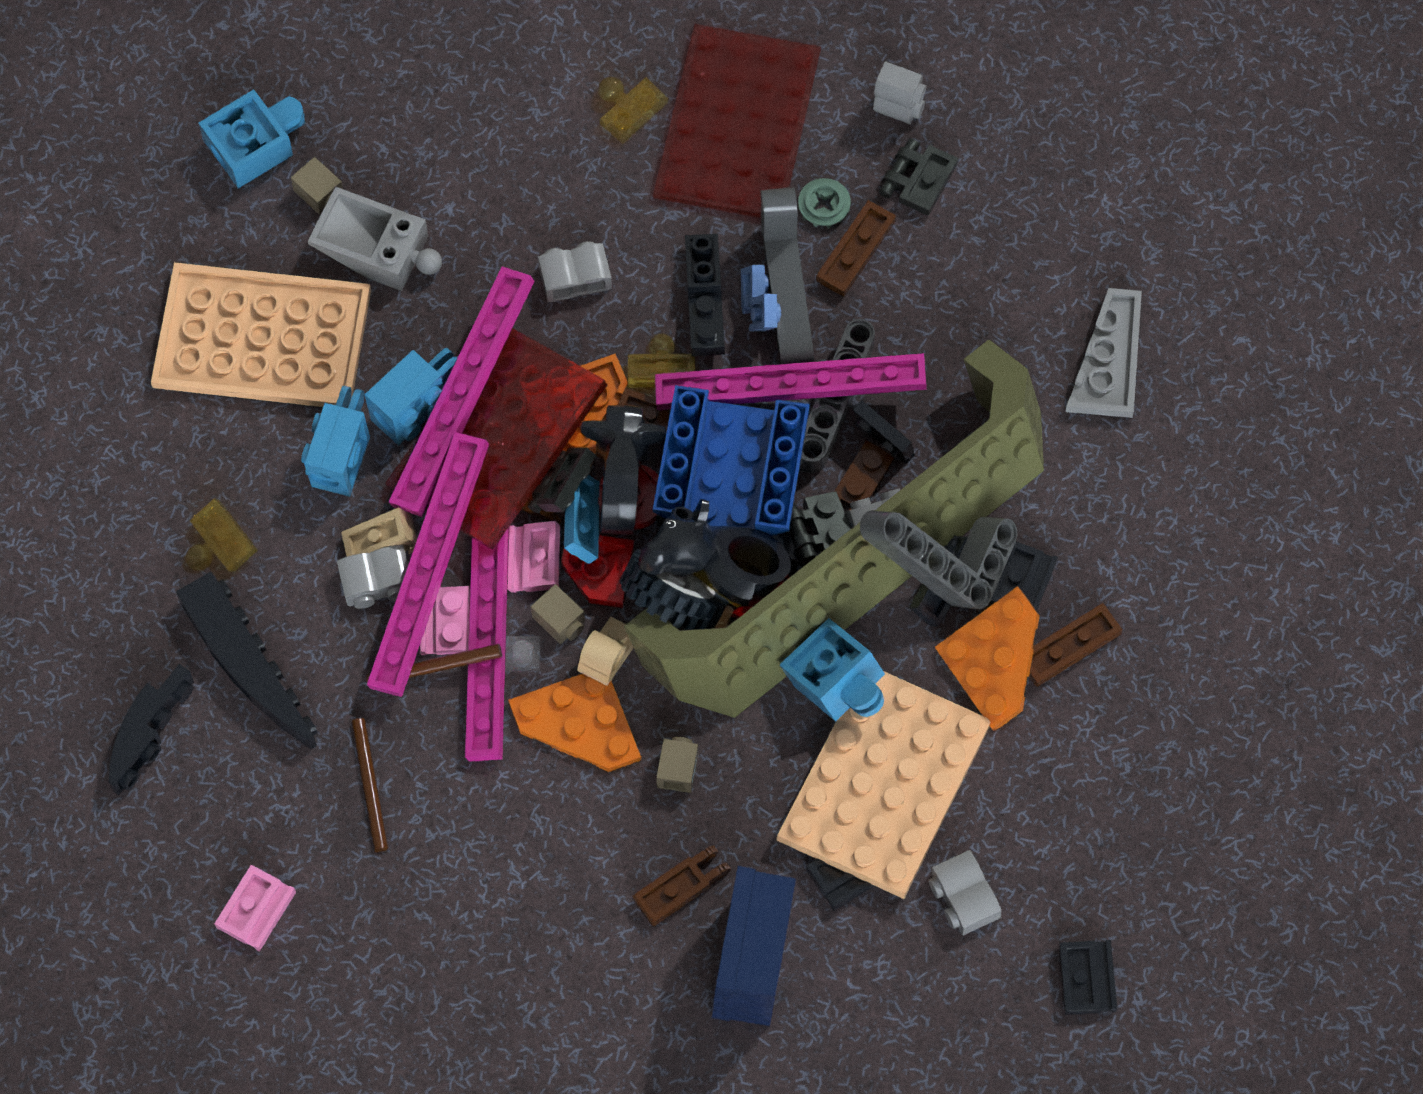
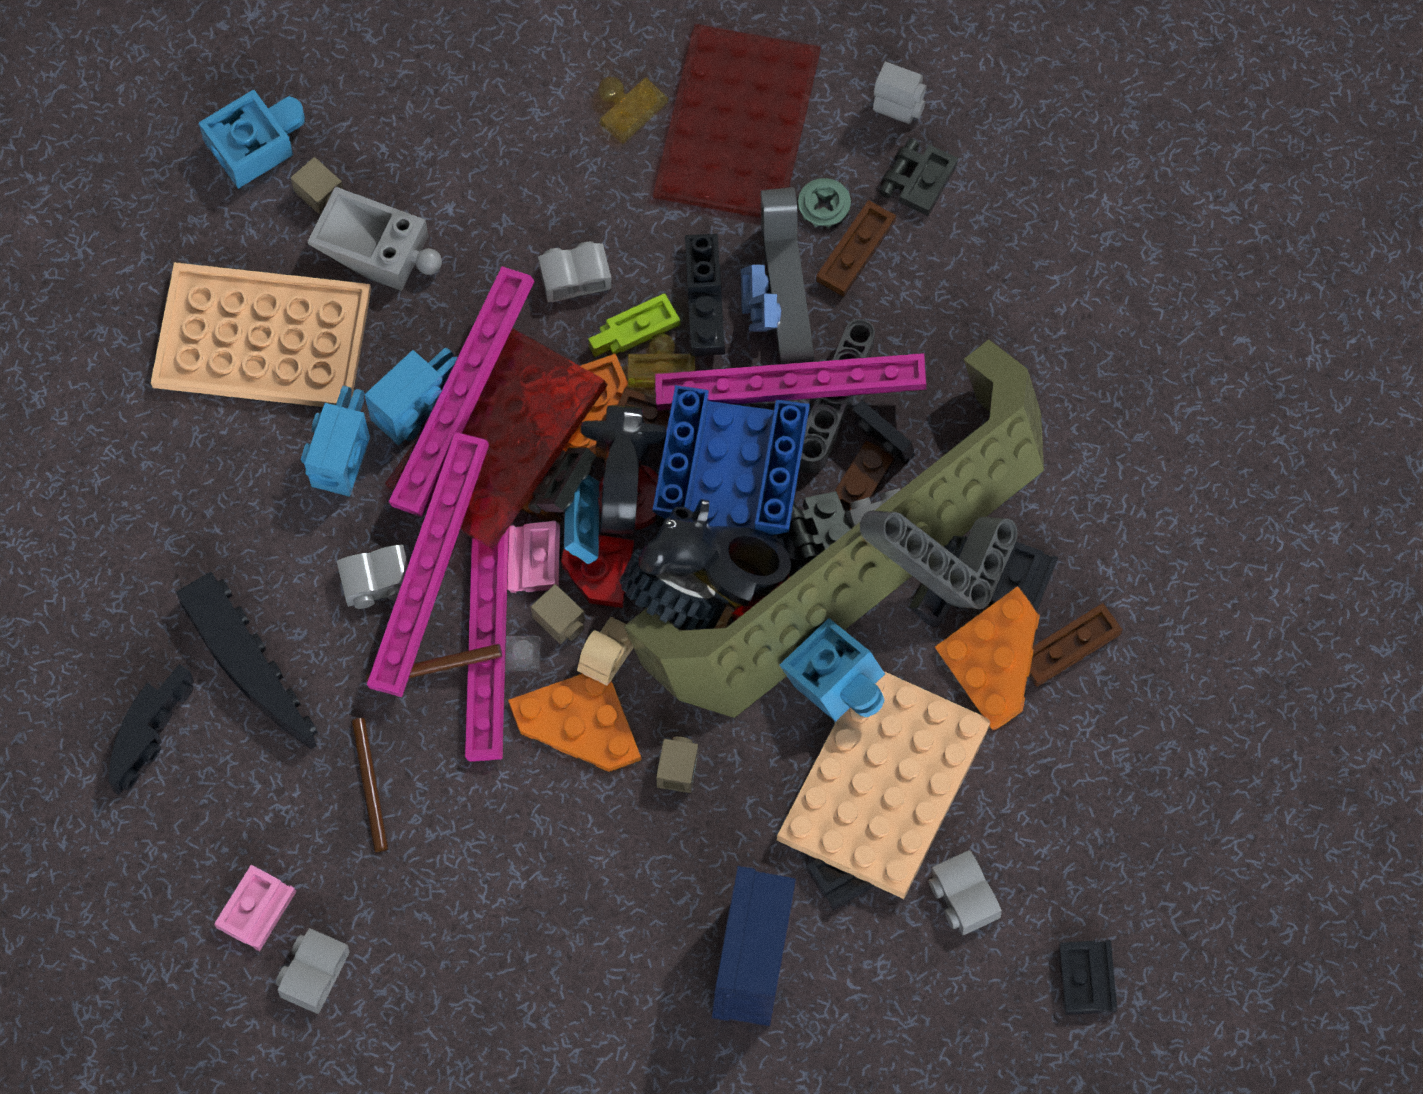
clear yellow plate [185,498,258,573] -> none
tan plate [341,507,417,557] -> none
bright pink plate [420,586,470,655] -> none
reddish brown hinge [632,845,731,927] -> none
light grey wing [1066,288,1142,418] -> none
none -> light grey brick [276,928,350,1014]
none -> lime hinge [588,294,680,358]

